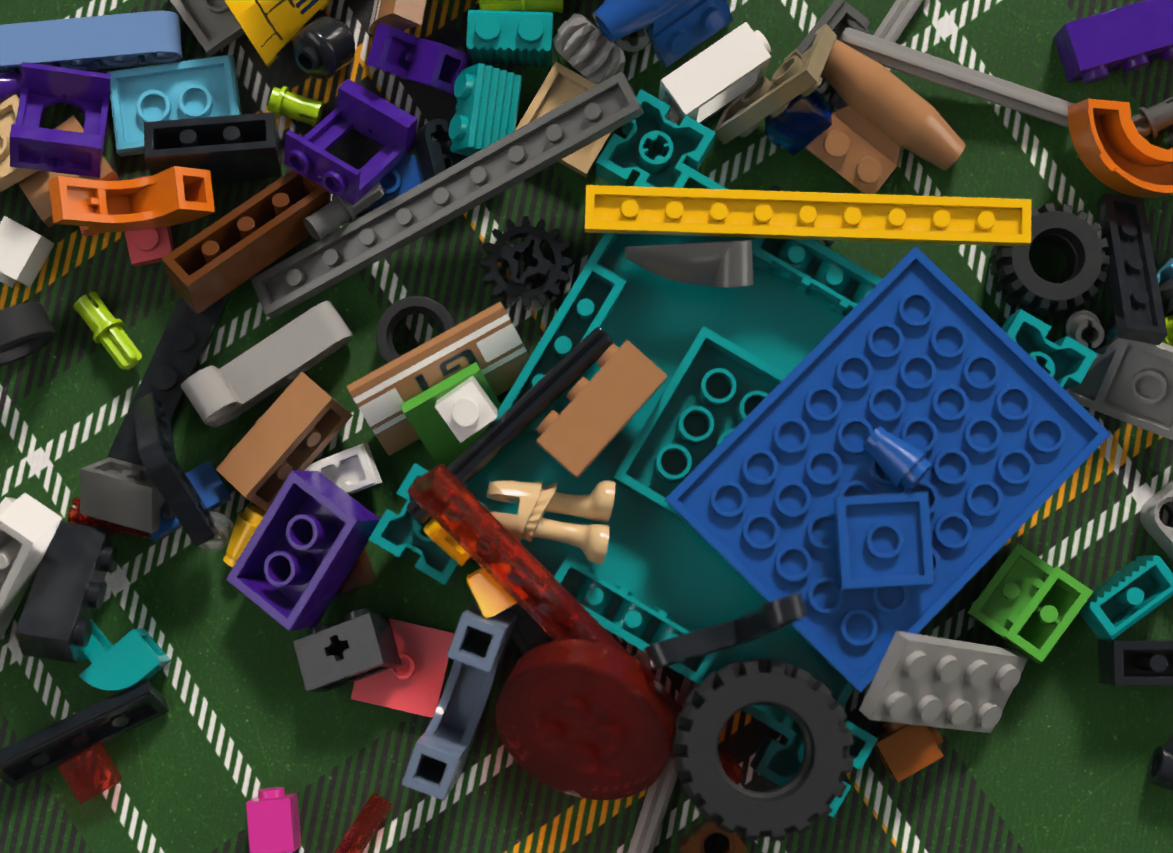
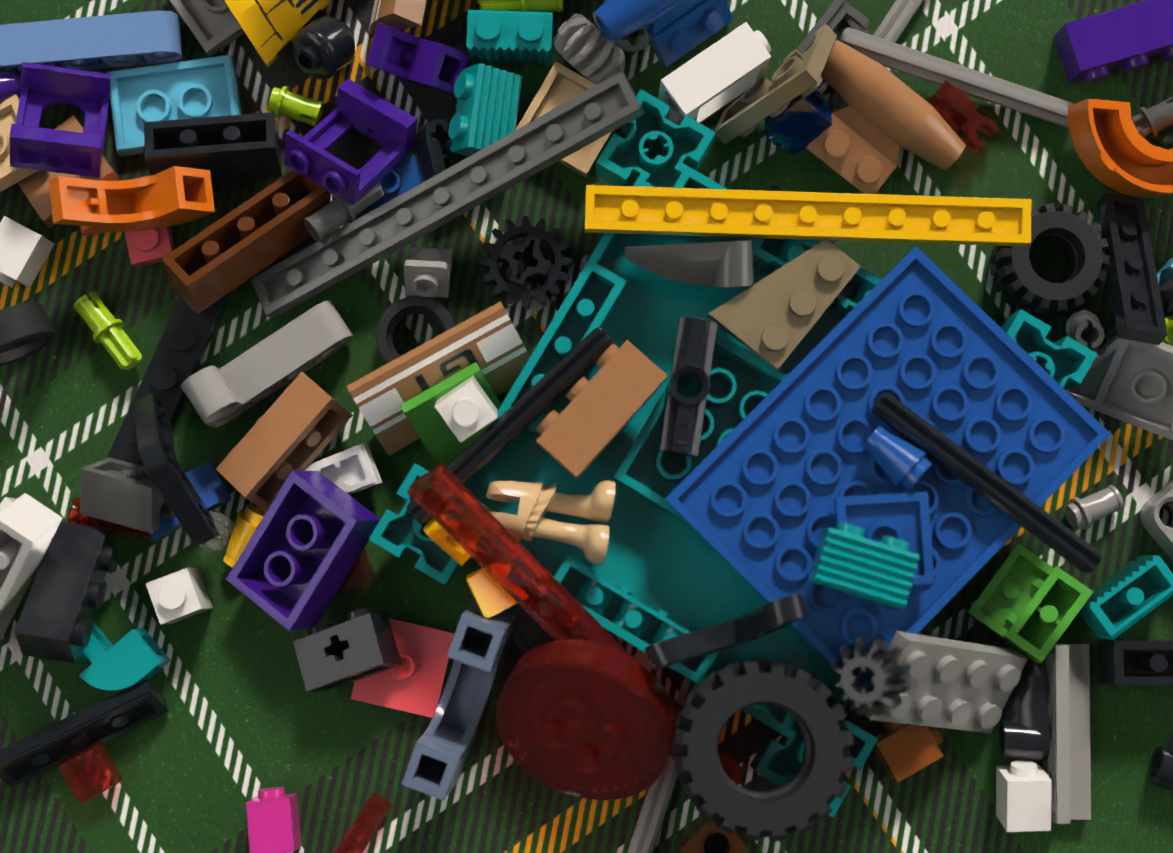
none -> white brick [145,568,213,625]
none -> light grey bracket [403,247,453,298]
none -> black piece [659,317,718,457]
none -> dark tan wing [707,239,861,371]
none -> teal brick [808,522,920,609]
none -> black gear [830,636,911,717]
none -> black axle [871,393,1103,573]
none -> clear red plate [928,80,999,153]
none -> white brick [996,760,1052,832]
none -> black piece [999,659,1050,760]
none -> light grey fence [1043,643,1091,824]
none -> light grey pin [1064,485,1124,530]

